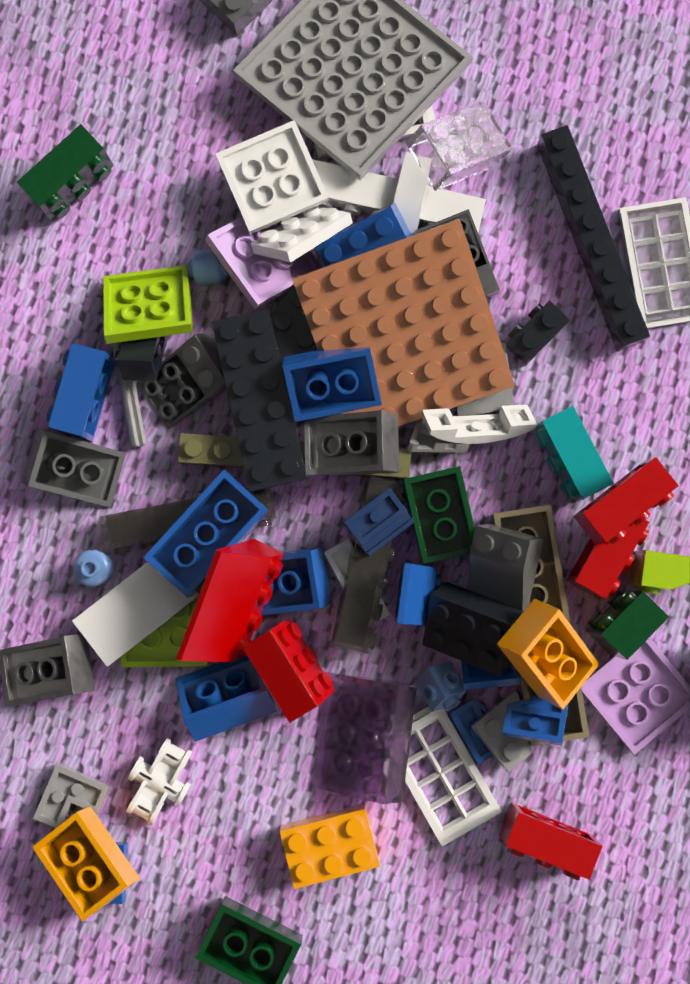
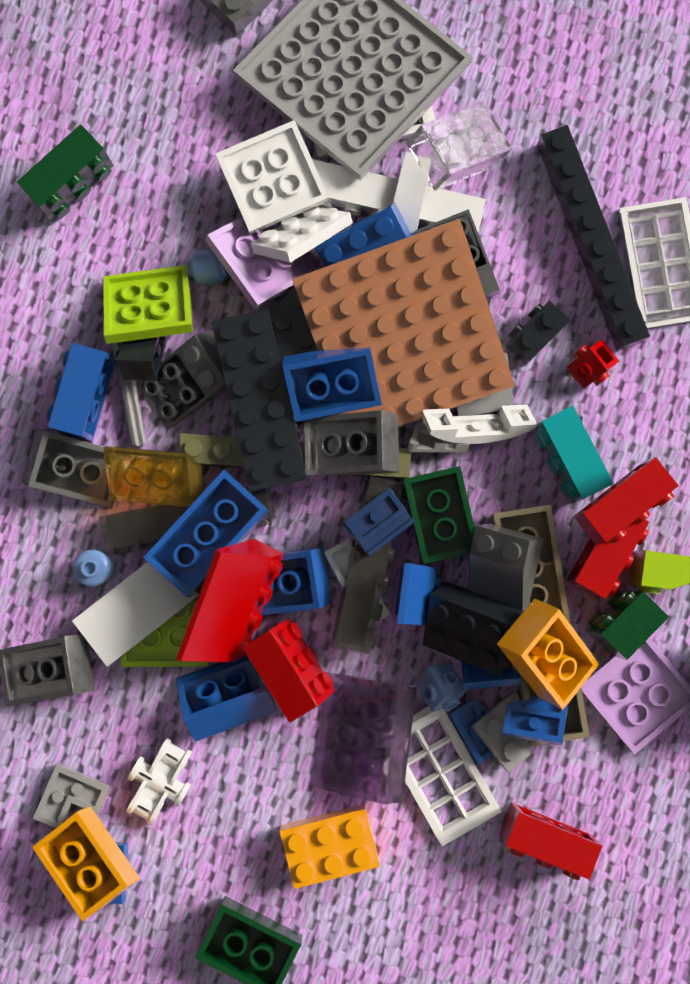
none -> clear yellow slope [103,446,204,508]
none -> red brick [567,339,620,389]

